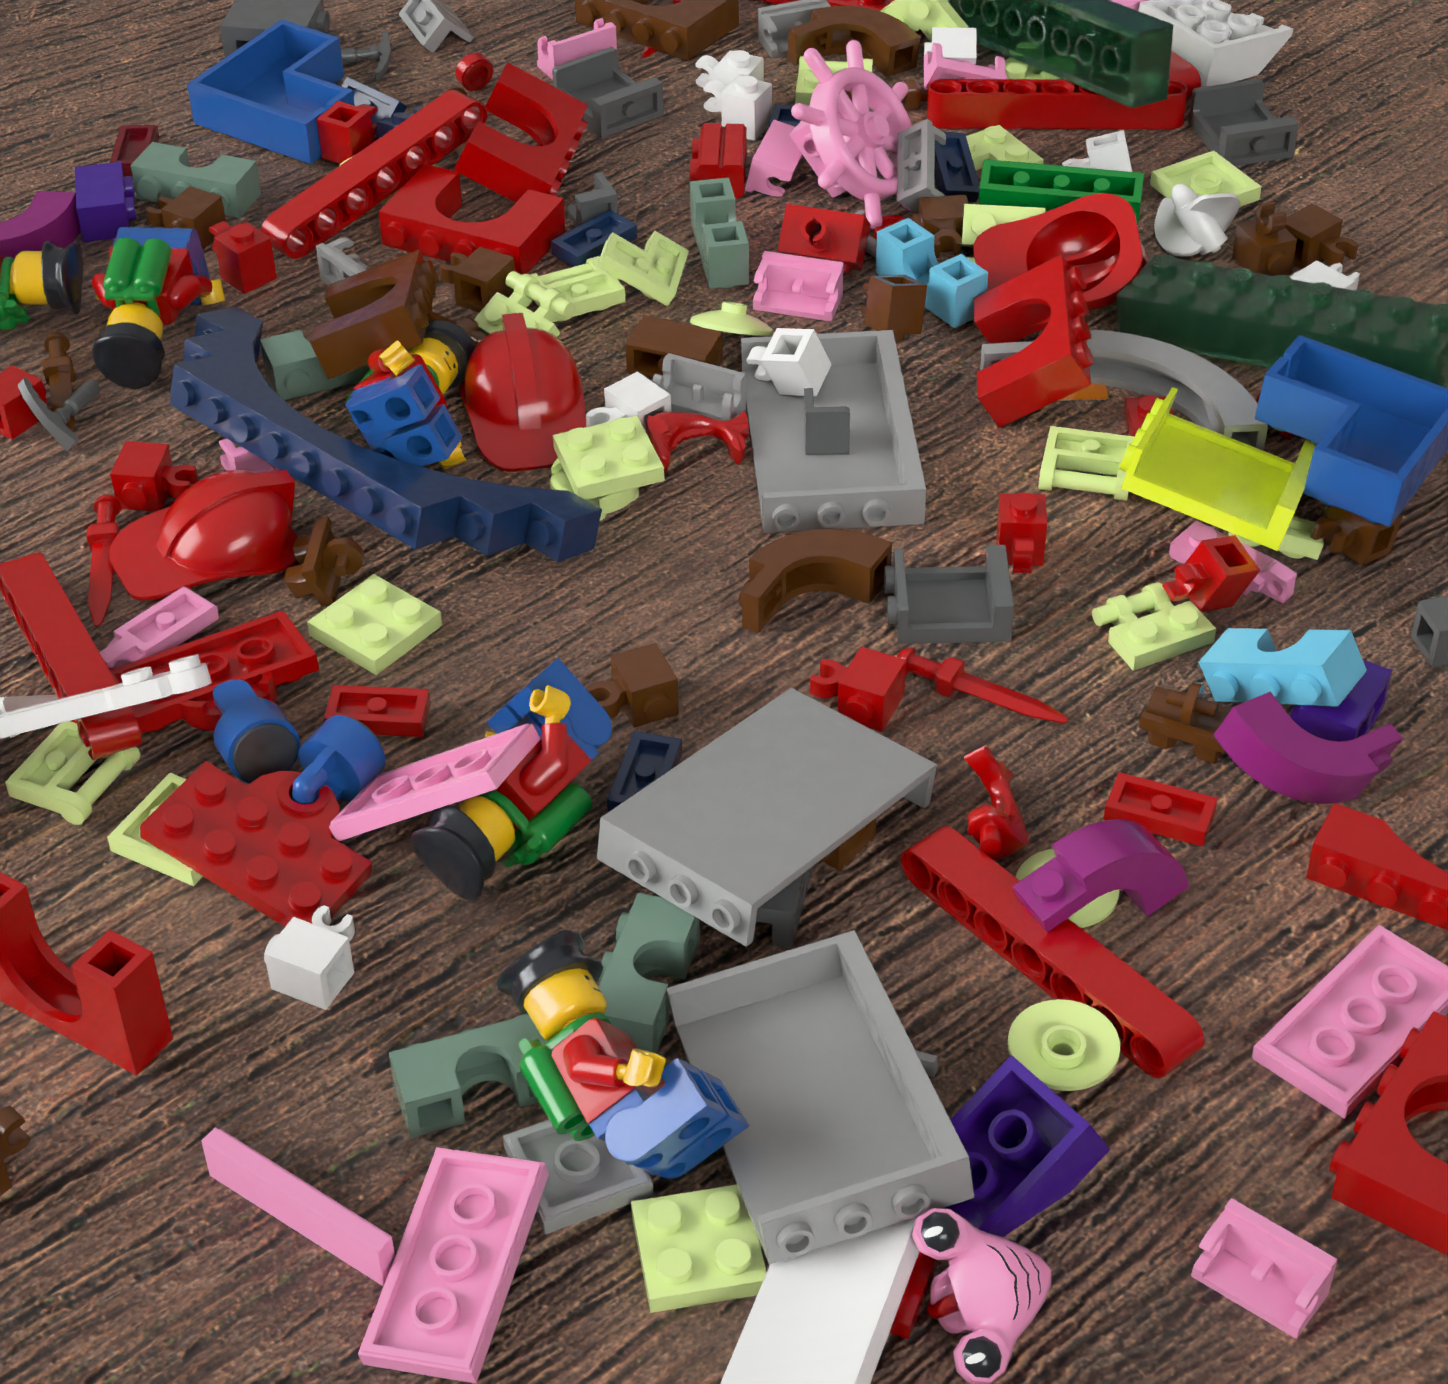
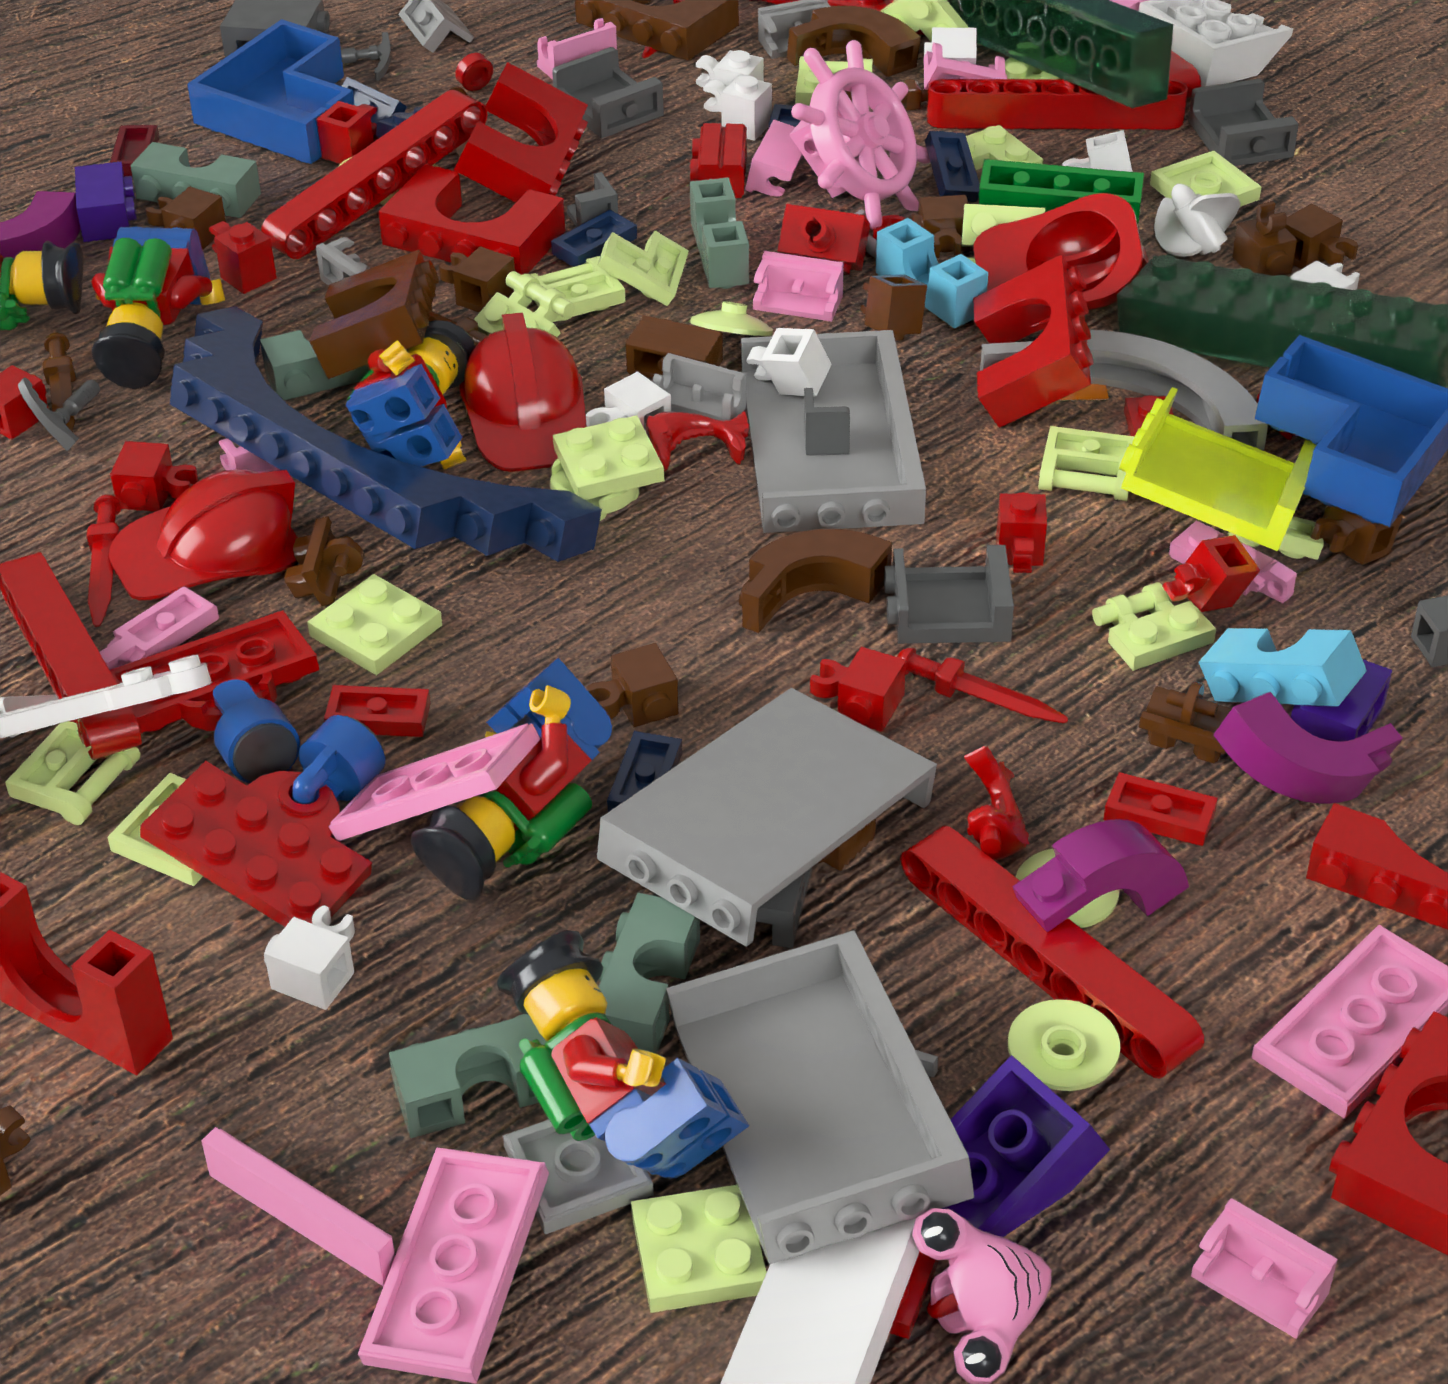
light grey hinge [897,119,946,213] -> none

